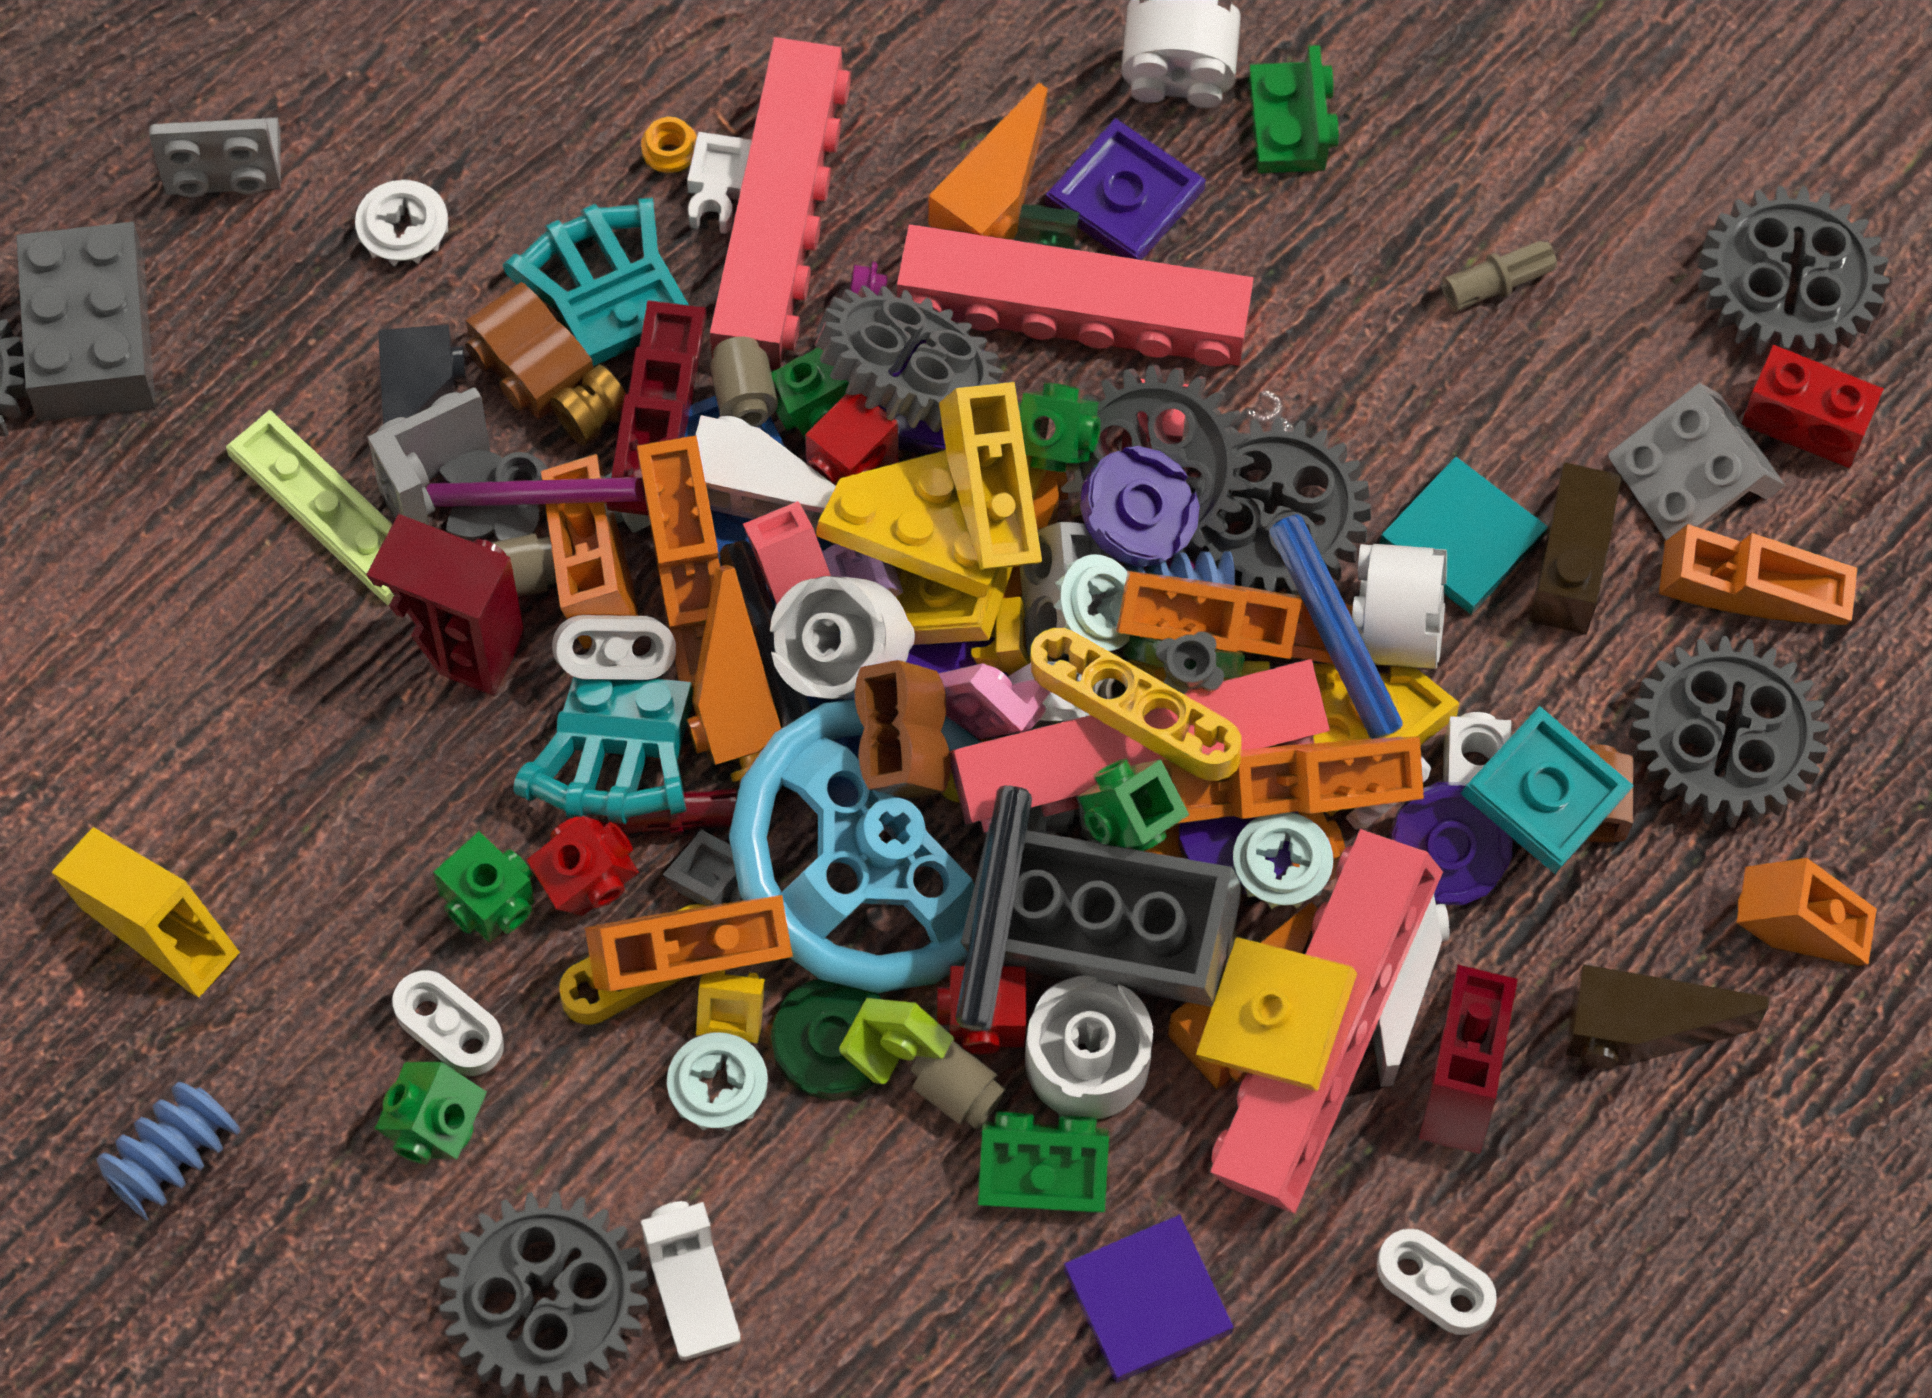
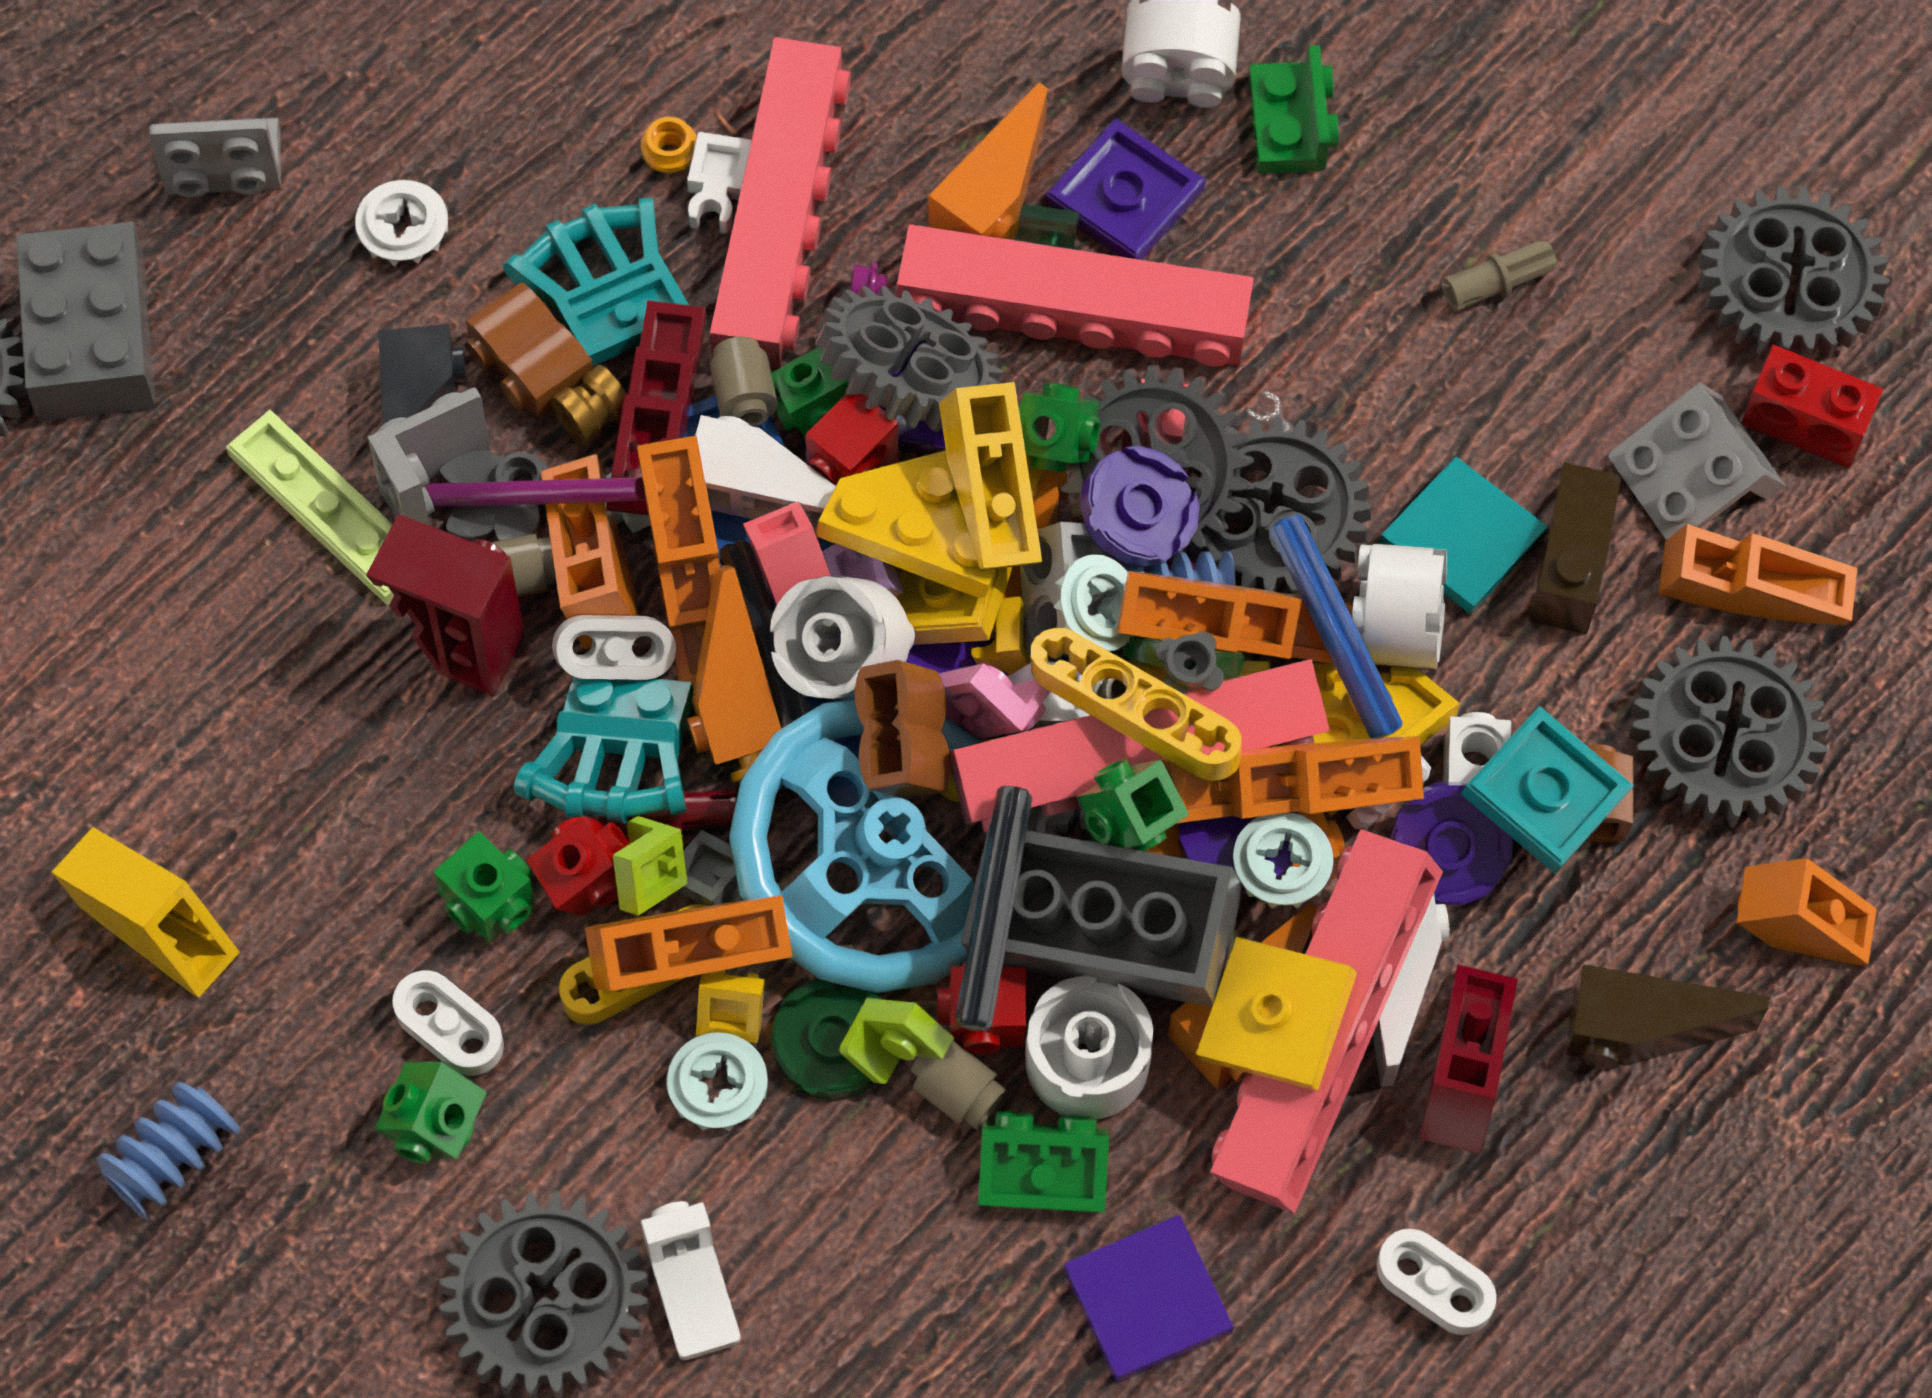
none -> lime bracket [613,816,687,916]

